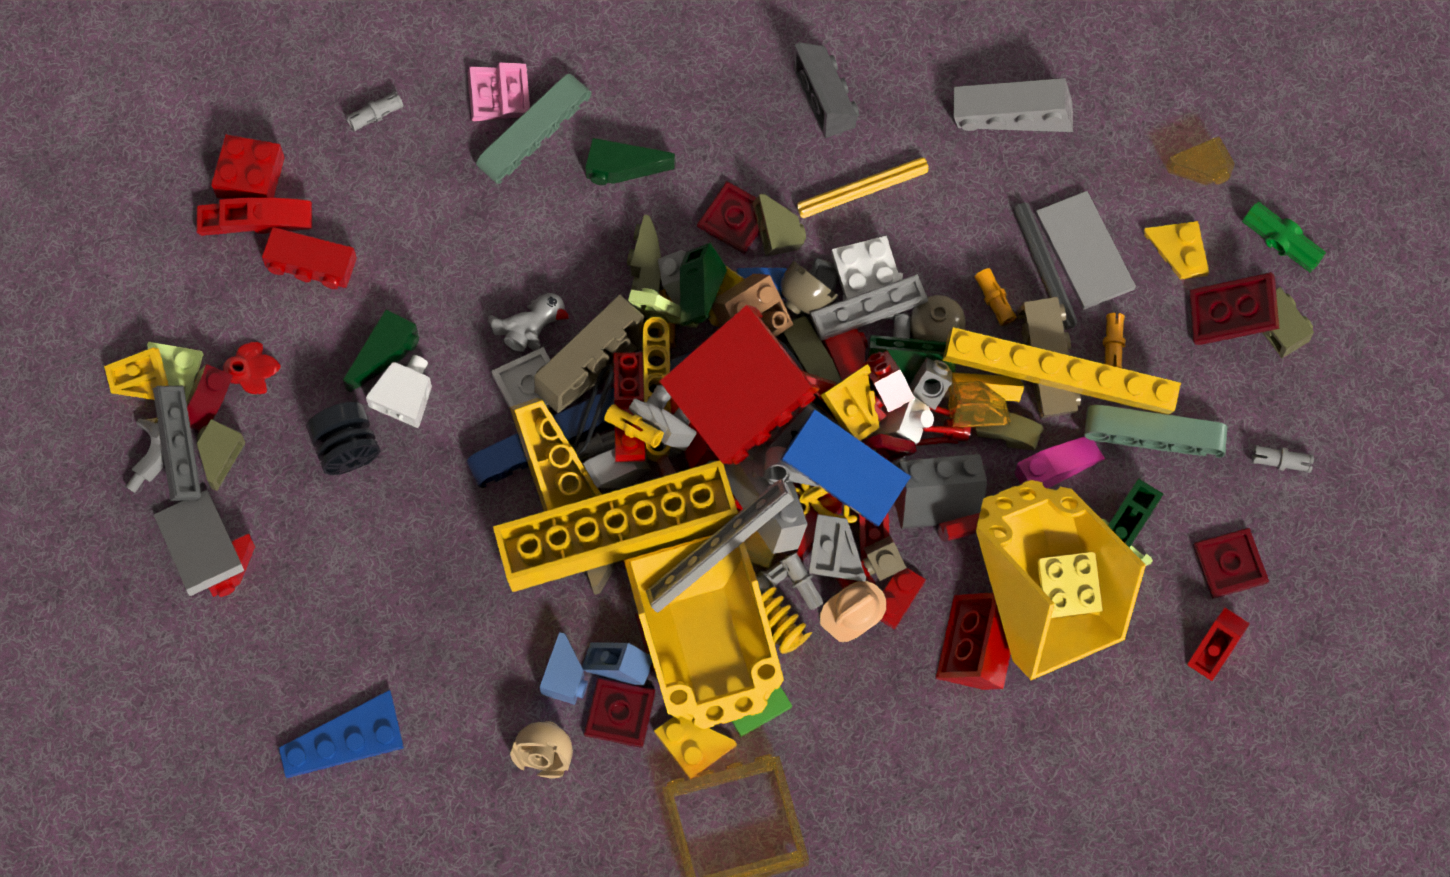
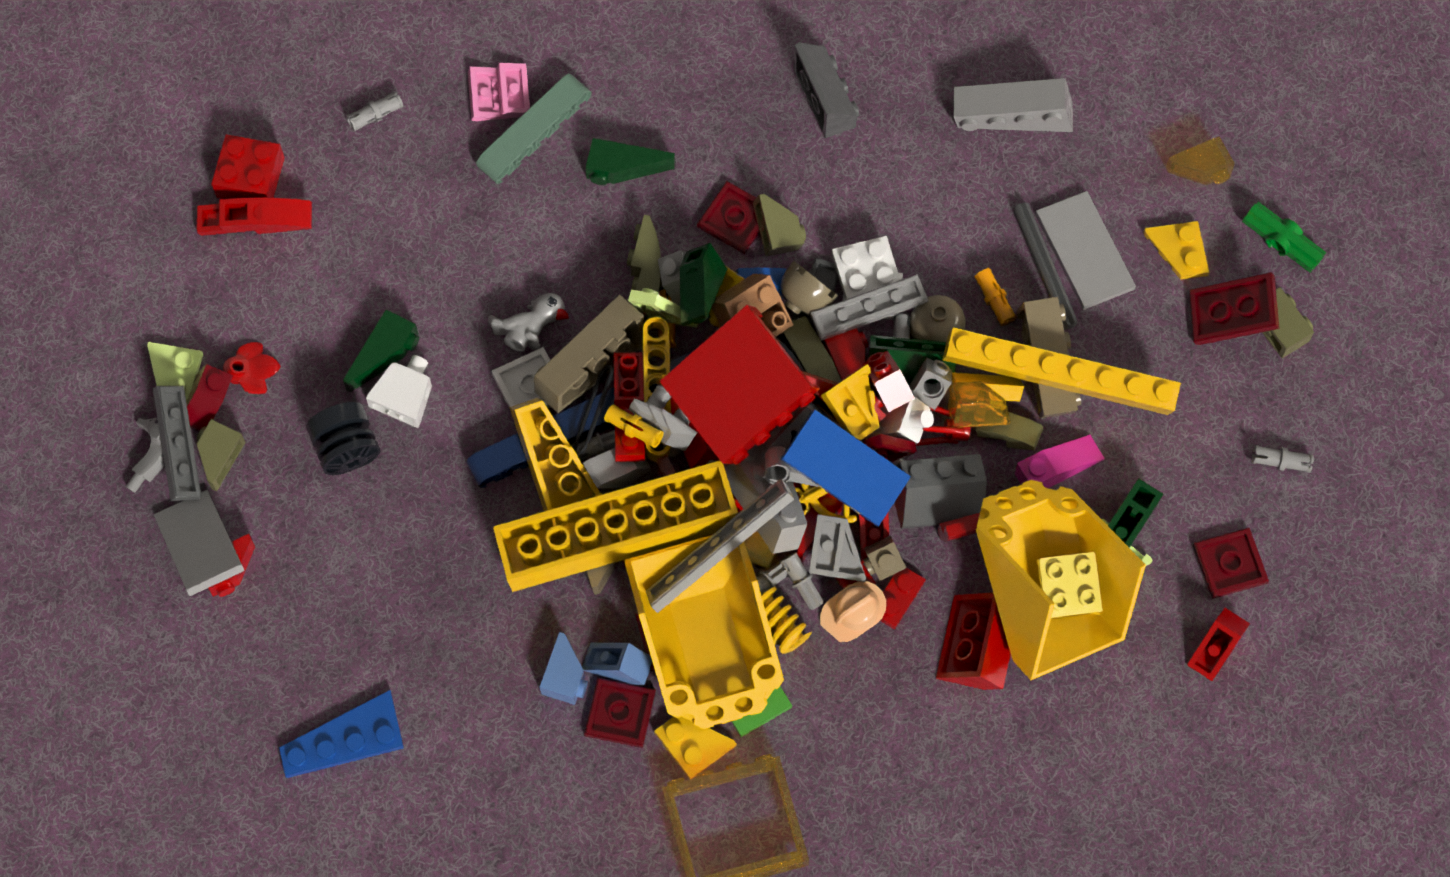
yellow wing [104,347,169,400] -> none
red brick [262,227,357,289] -> none
tan cylinder [510,721,573,779] -> none
yellow axle [797,157,929,218] -> none
sand green beam [1084,405,1228,458] -> none
light orange pin [1103,313,1126,368] -> none

